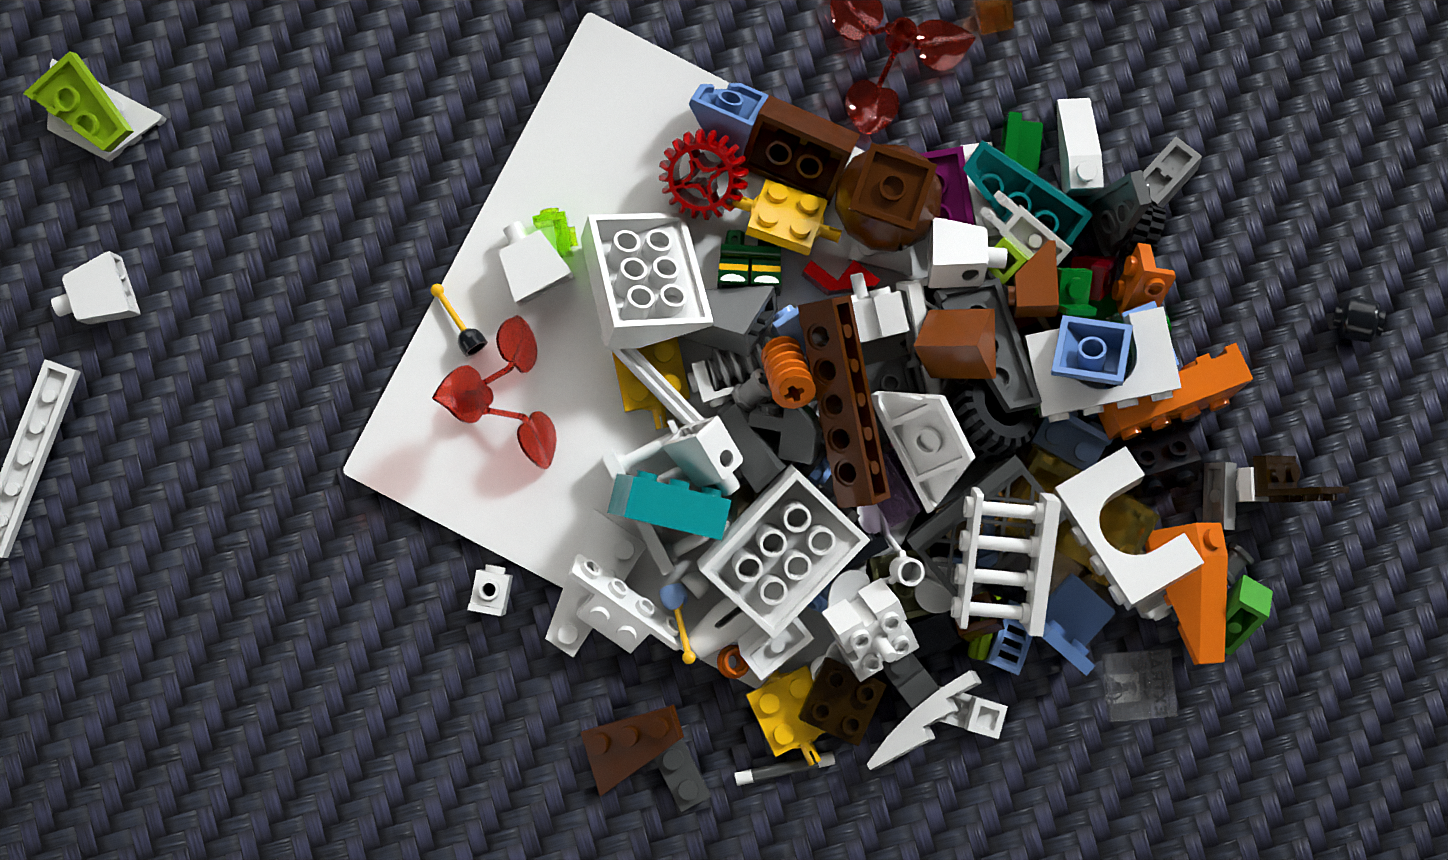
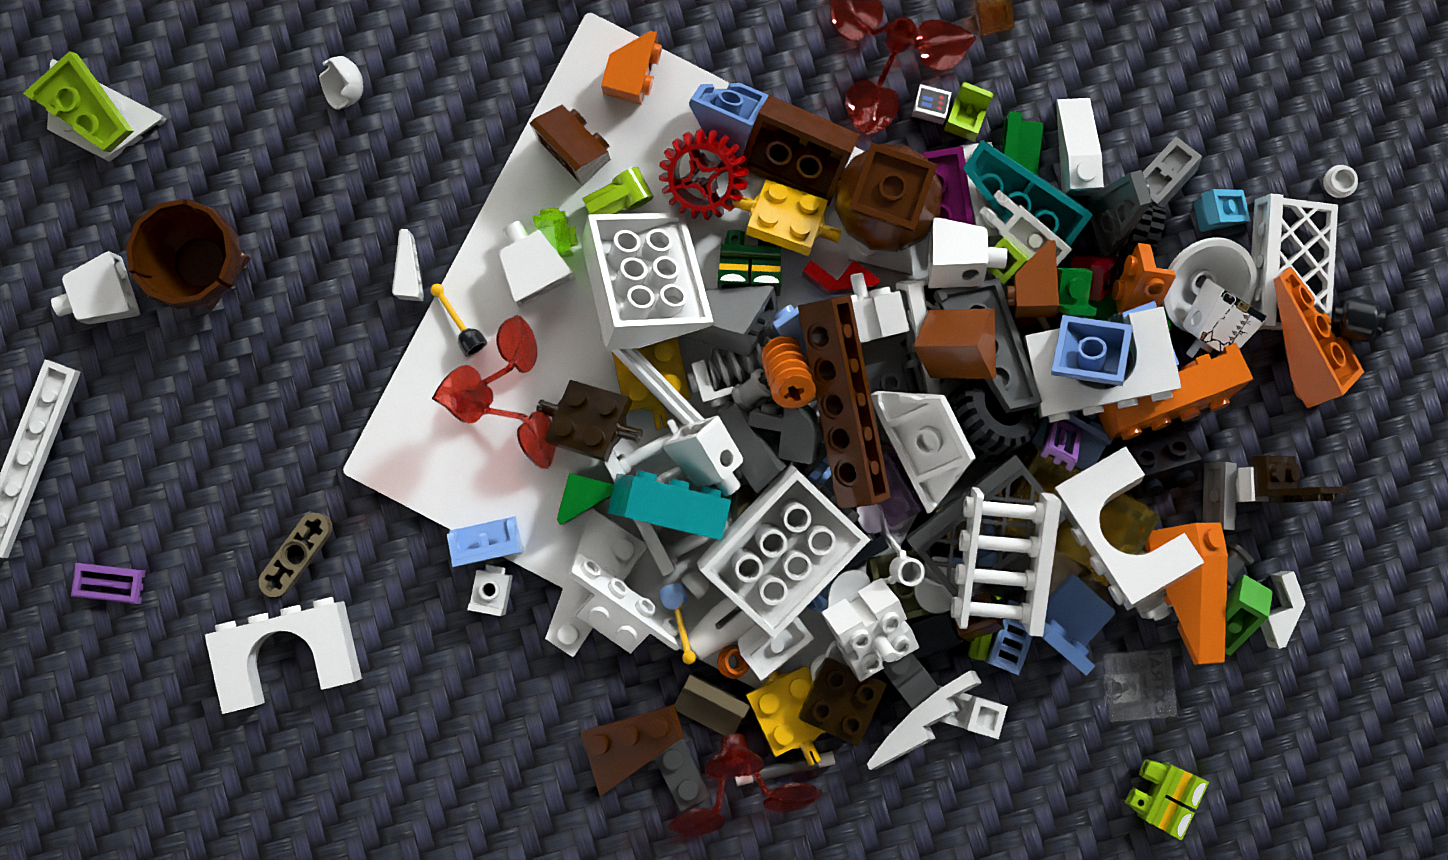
none -> medium lavender tile [71,563,145,604]
none -> reddish brown plate [126,199,251,310]
none -> white arch [205,597,362,714]
none -> dark tan beam [259,513,333,597]
none -> white hair [319,56,363,110]
none -> white slope [392,229,424,301]
none -> light blue hinge [447,516,523,567]
none -> reddish brown slope [529,104,611,186]
none -> dark brown plate [536,380,643,462]
none -> green slope [557,473,614,525]
none -> lime piece [582,167,654,215]
none -> orange slope [601,31,662,104]
none -> clear red plant [667,734,823,835]
none -> dark tan panel [674,672,750,738]
none -> slope [912,84,952,125]
none -> lime bracket [944,82,993,142]
none -> medium lavender tile [1040,420,1083,471]
none -> lime hips [1125,759,1209,841]
none -> white dish [1162,238,1257,333]
none -> white torso [1183,278,1268,360]
none -> medium azure slope [1193,189,1251,232]
none -> white fence [1249,193,1338,331]
none -> white slope [1261,571,1306,649]
none -> orange wedge [1273,267,1364,408]
none -> white plate [1323,165,1358,198]

